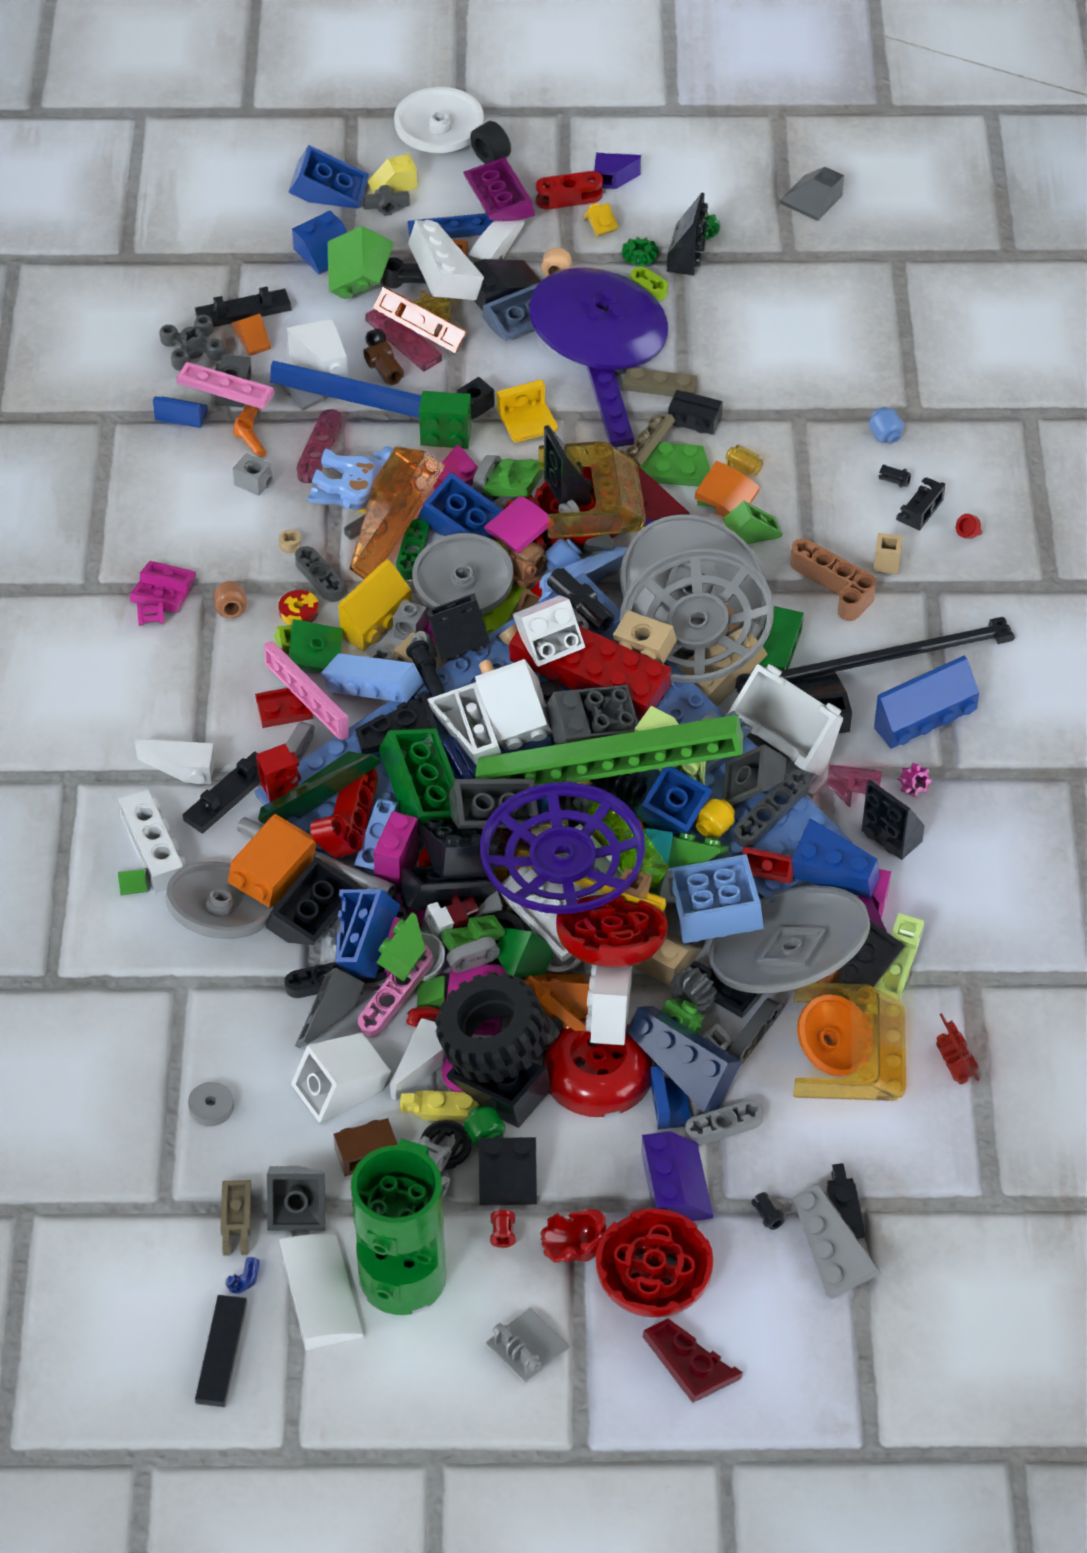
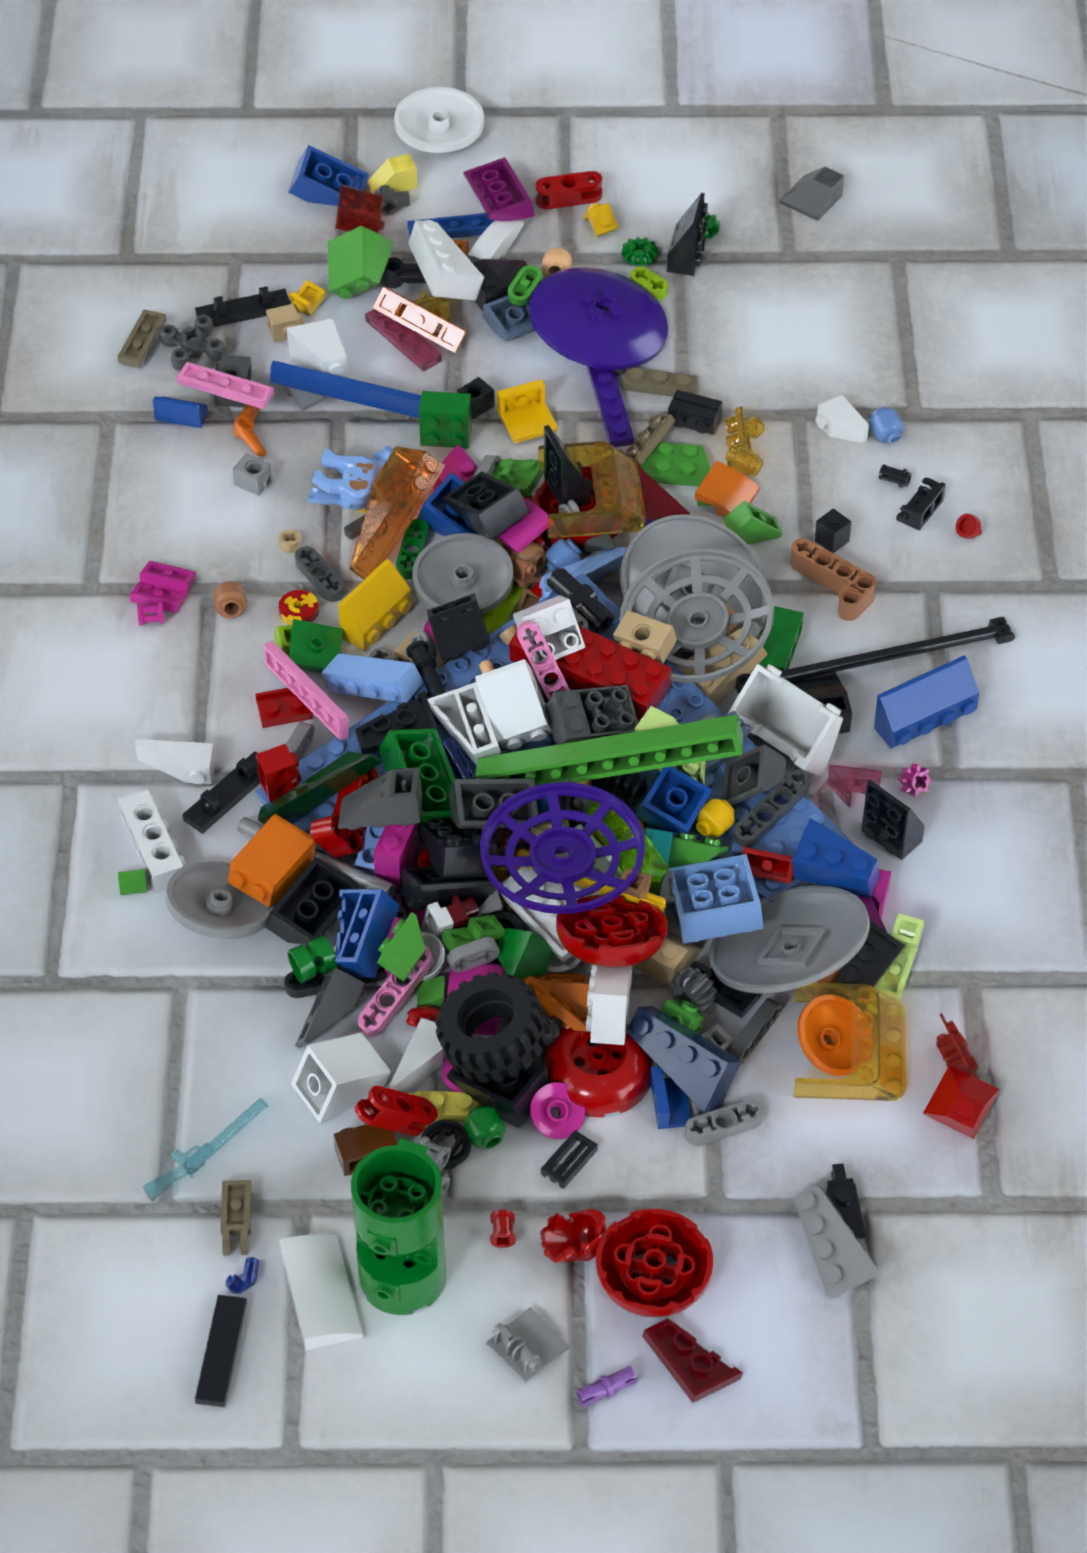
light grey piece [188,1082,234,1126] -> none
orange slope [231,314,271,356] -> none
dark grey slope [267,1166,326,1231] -> none
blue slope [292,210,347,275] -> none
clear pink beam [296,409,342,483] -> none
reddish brown piece [363,341,404,385] -> none
black hinge [365,329,386,347] -> none
light grey brick [393,600,427,640] -> none
black tyre [470,121,511,164] -> none
black slope [479,1137,537,1205] -> none
dark purple slope [594,152,641,189] -> none
dark purple slope [641,1131,713,1221] -> none
black pin [751,1192,784,1230] -> none
tan brick [873,533,903,574] -> none
none -> dark tan plate [117,309,166,368]
none -> clear light blue piece [143,1098,269,1202]
none -> tan brick [266,304,304,343]
none -> green wheel [287,936,337,983]
none -> yellow bracket [289,279,327,316]
none -> clear red hinge [335,185,385,234]
none -> dark grey slope [338,767,423,830]
none -> red piece [354,1085,438,1137]
none -> black slope [443,471,529,539]
none -> bright green plate [508,265,542,306]
none -> bright pink beam [516,621,569,700]
none -> dark pink dish [530,1083,585,1139]
none -> black tile [541,1130,598,1189]
none -> medium lavender pin [575,1366,637,1408]
none -> clear yellow hips [724,406,765,455]
none -> black brick [814,508,851,553]
none -> white slope [816,395,869,443]
none -> red slope [923,1065,1000,1139]

